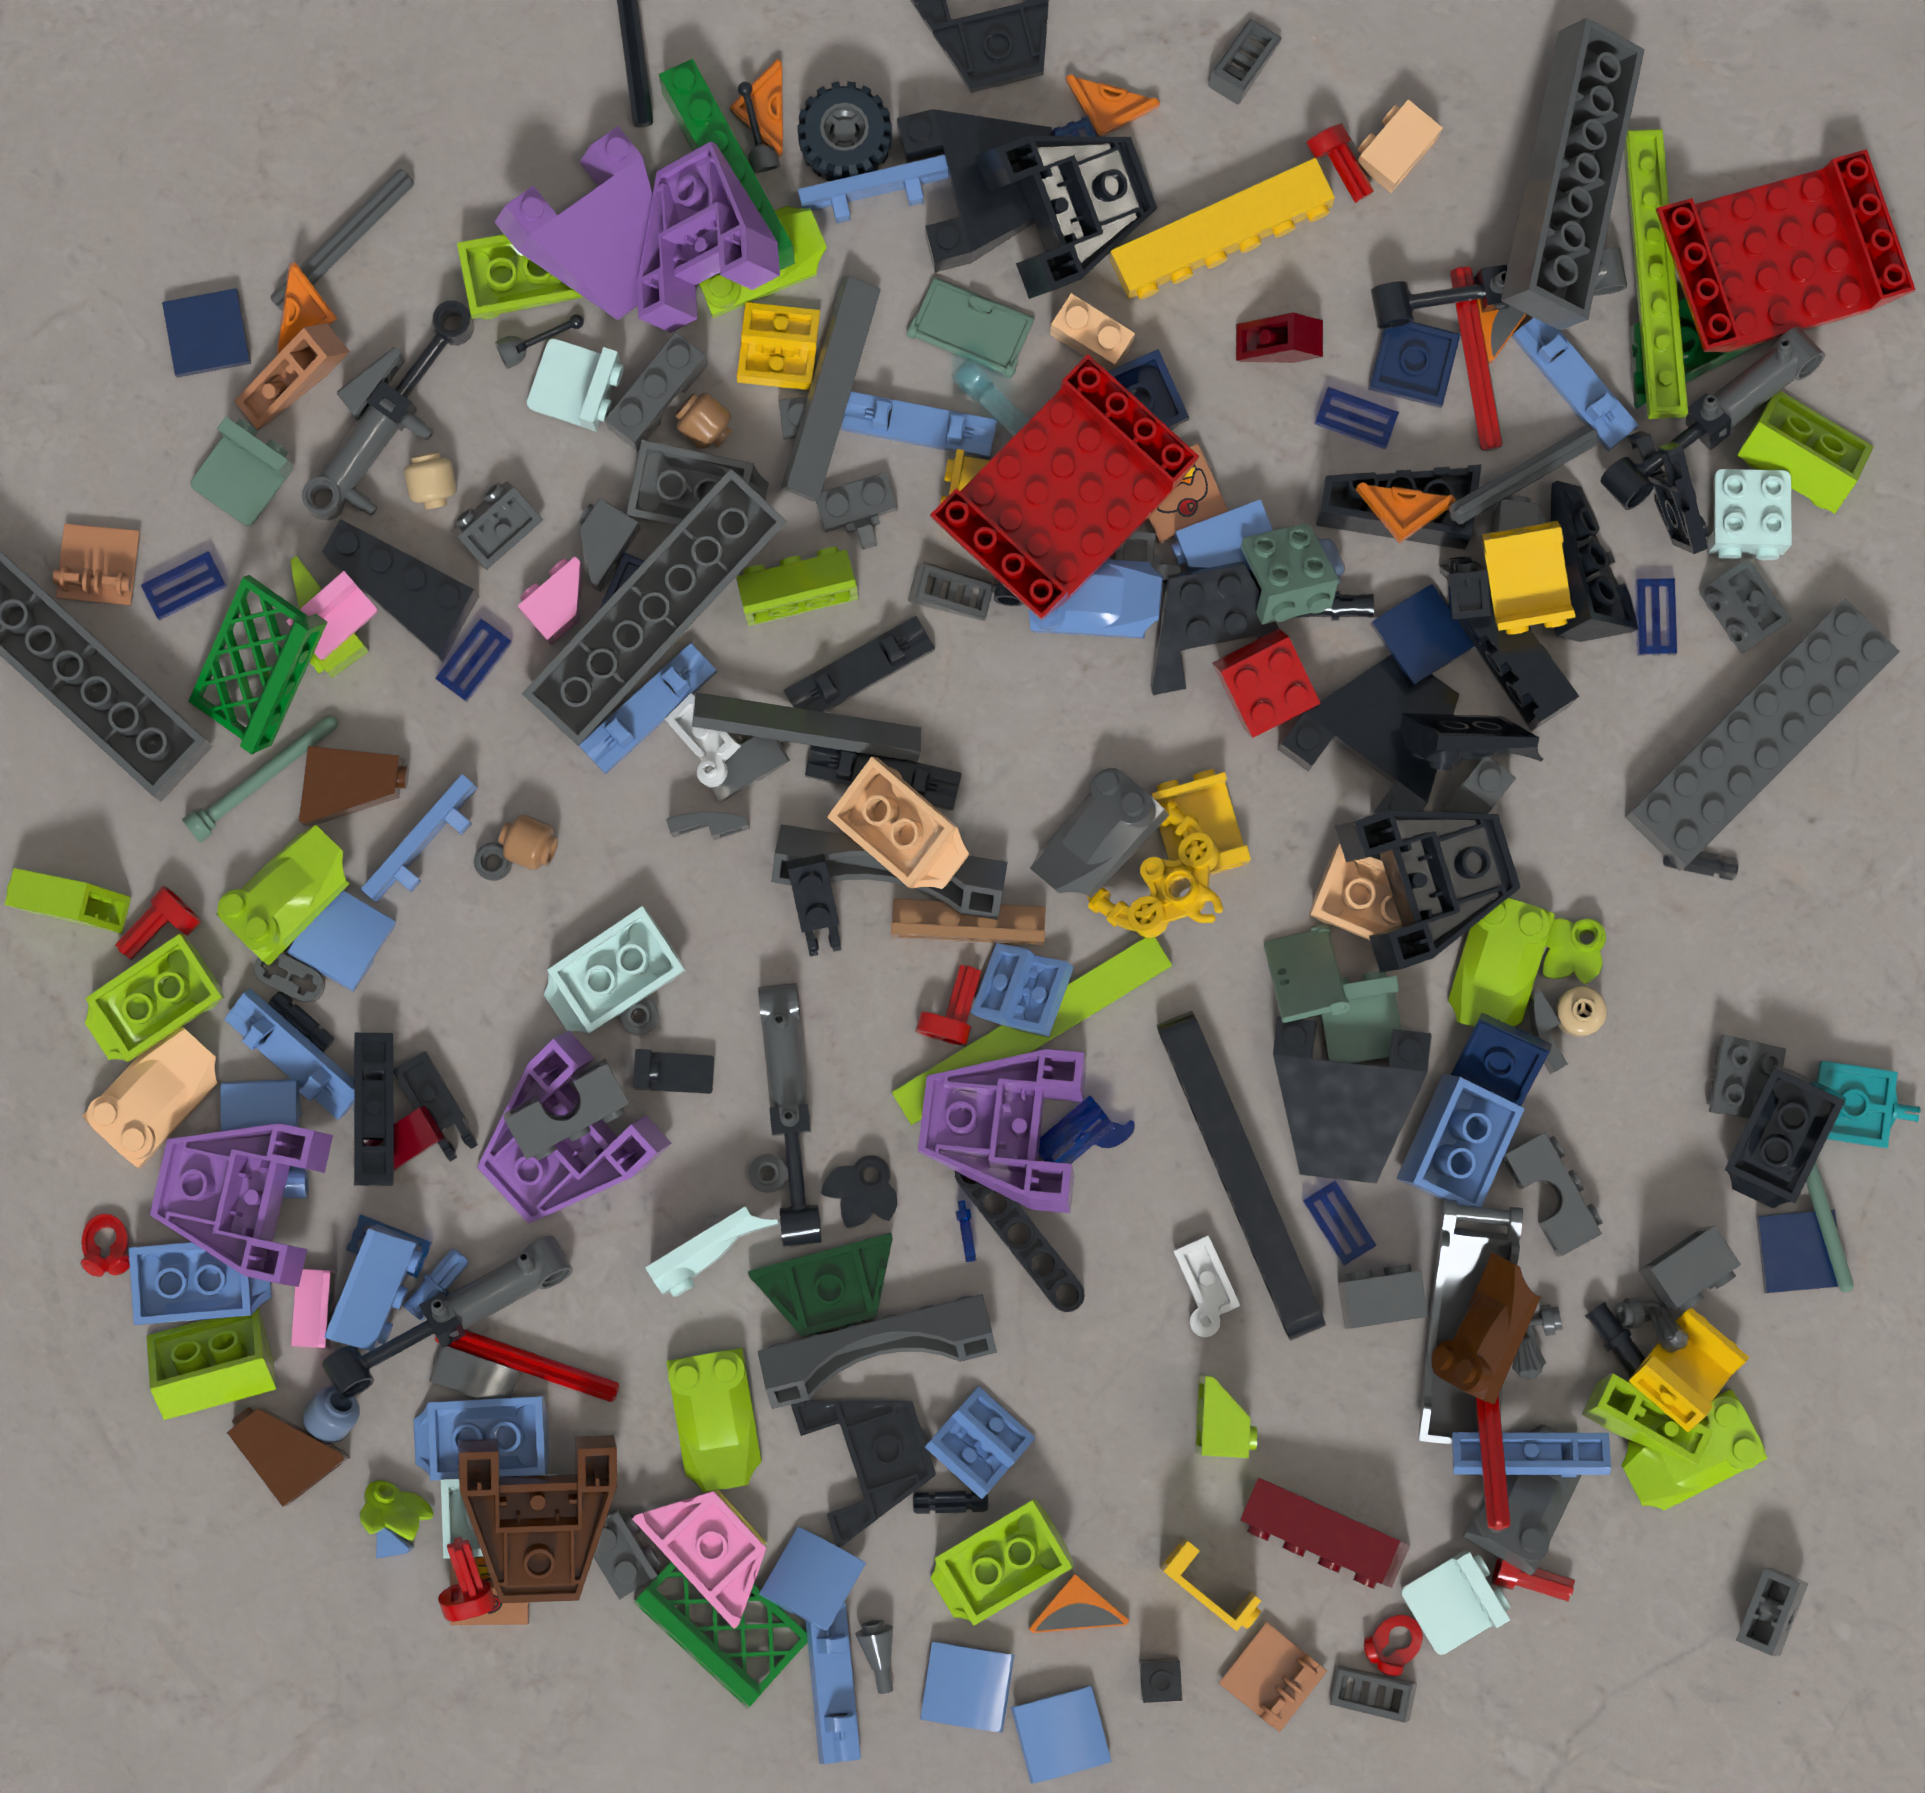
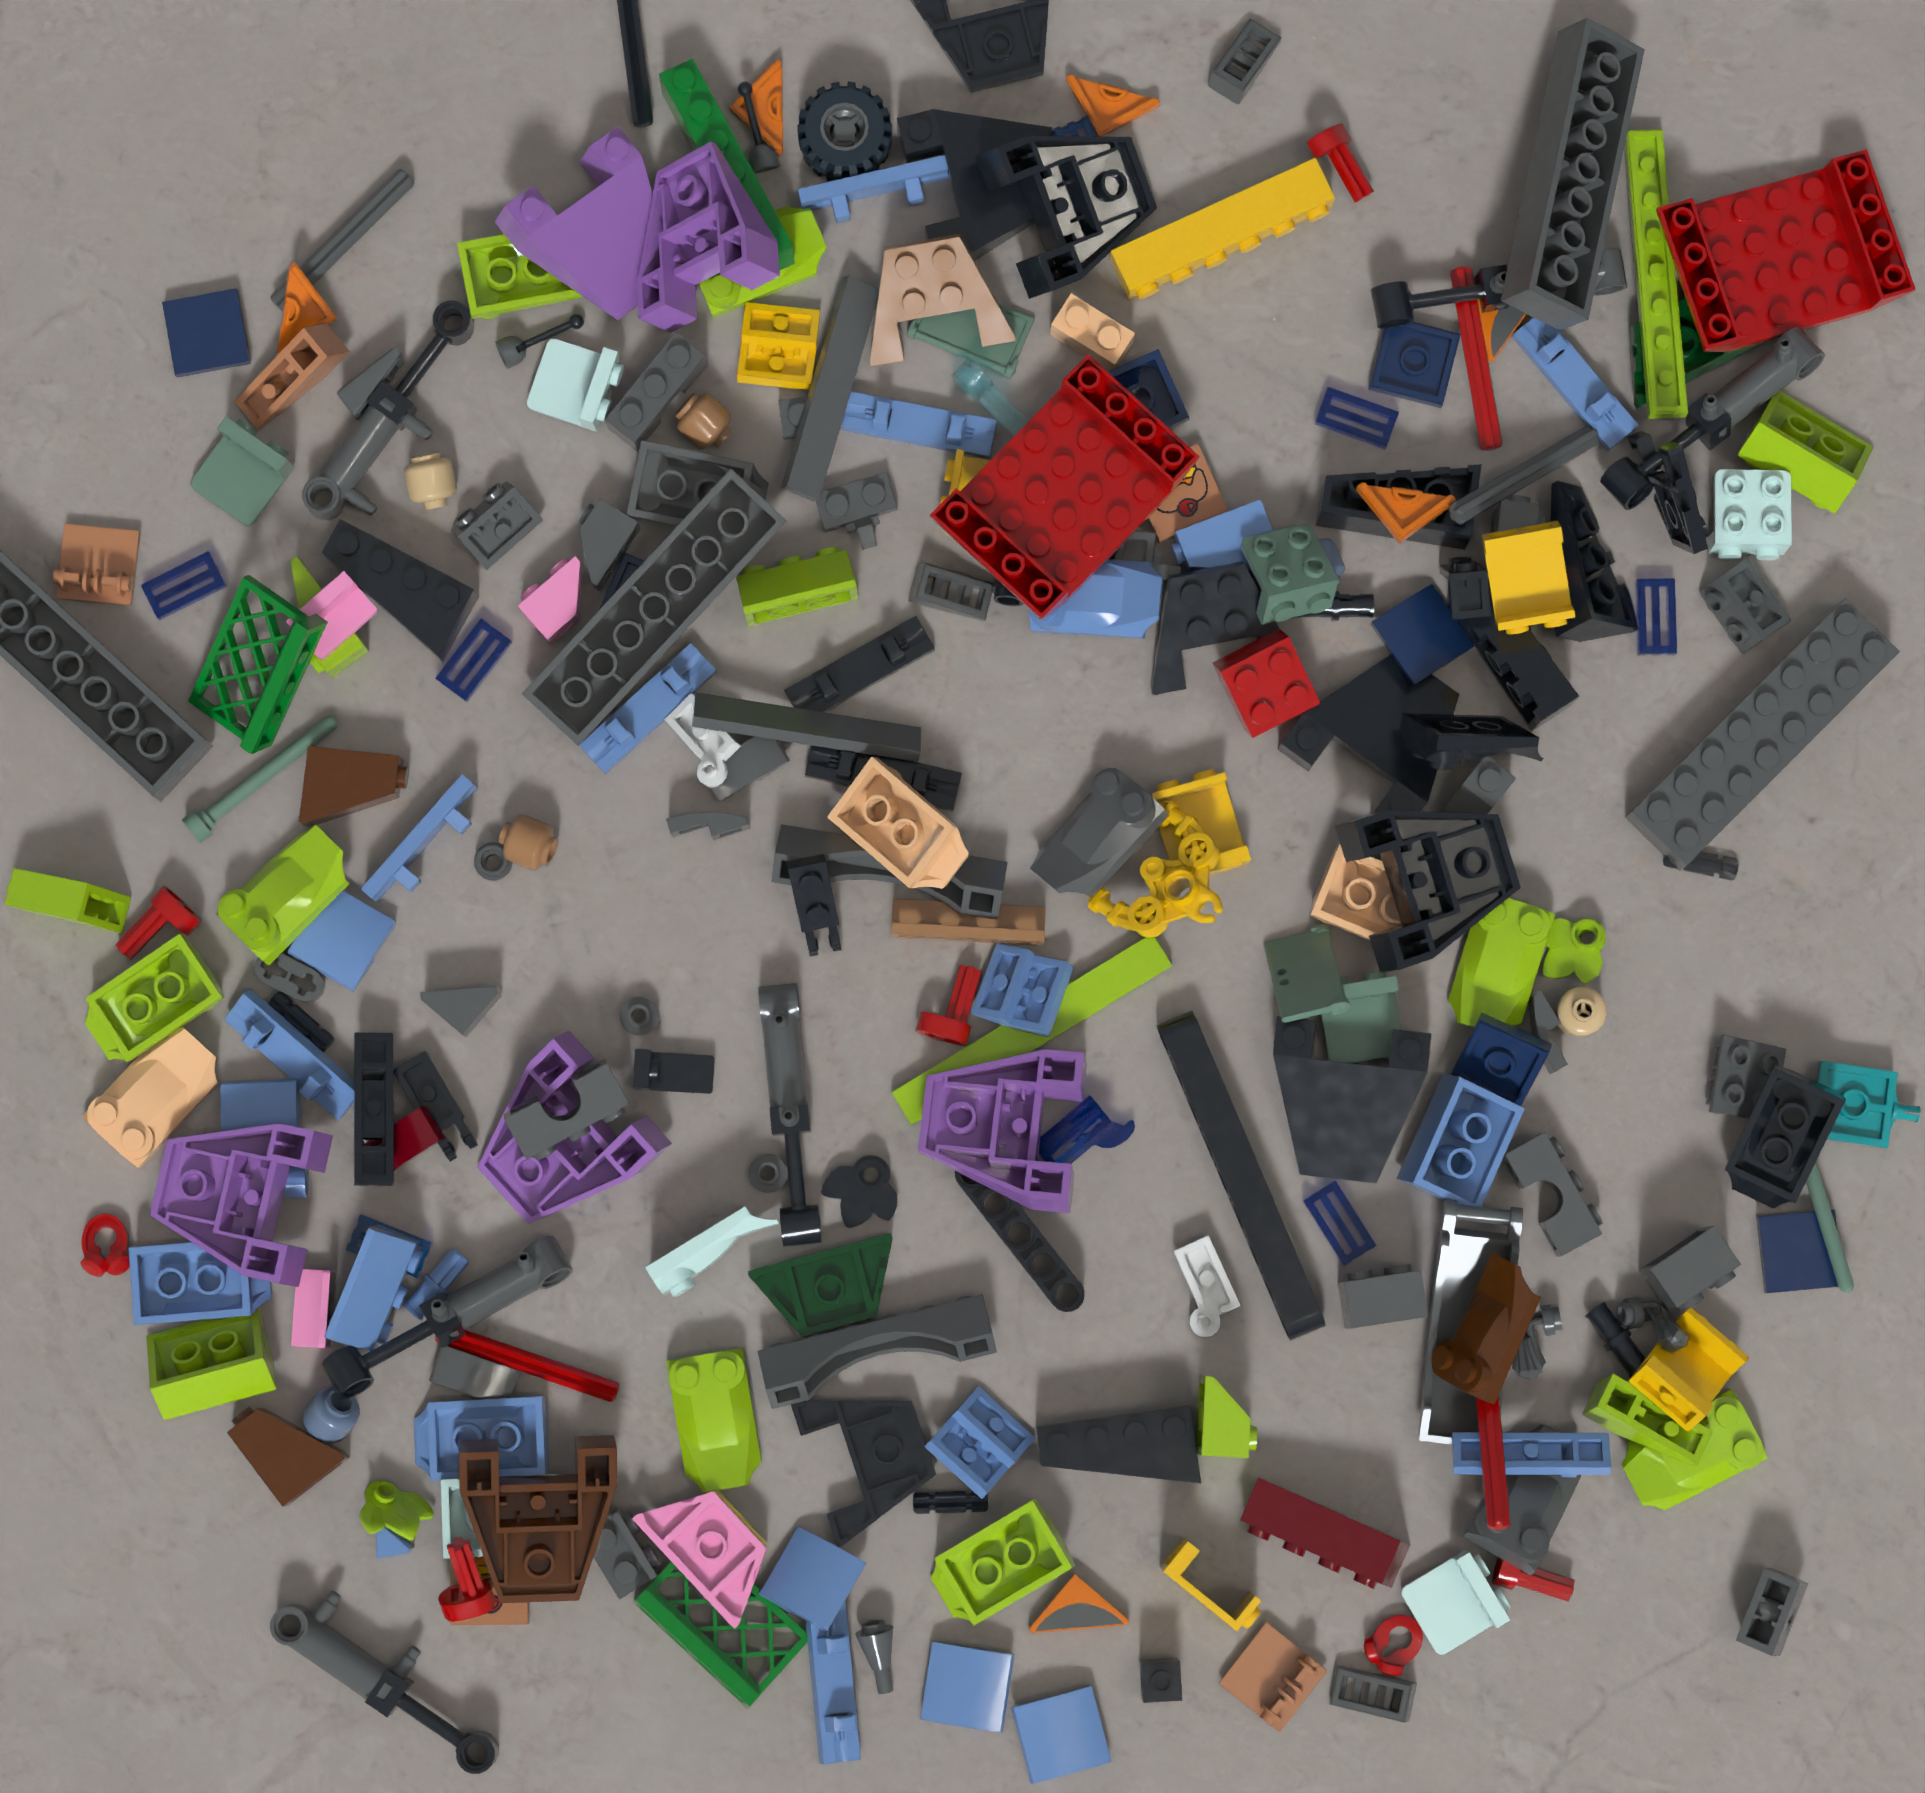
light aqua slope [543,906,686,1034] -> none
clear blue piece [955,1200,977,1262] -> none
dark red slope [1236,312,1323,363] -> none
light nougat brick [1357,99,1443,193] -> none
none -> dark grey piece [270,1591,499,1774]
none -> dark grey slope [420,986,502,1037]
none -> wing [870,234,1016,366]
none -> black wedge [1036,1405,1201,1484]

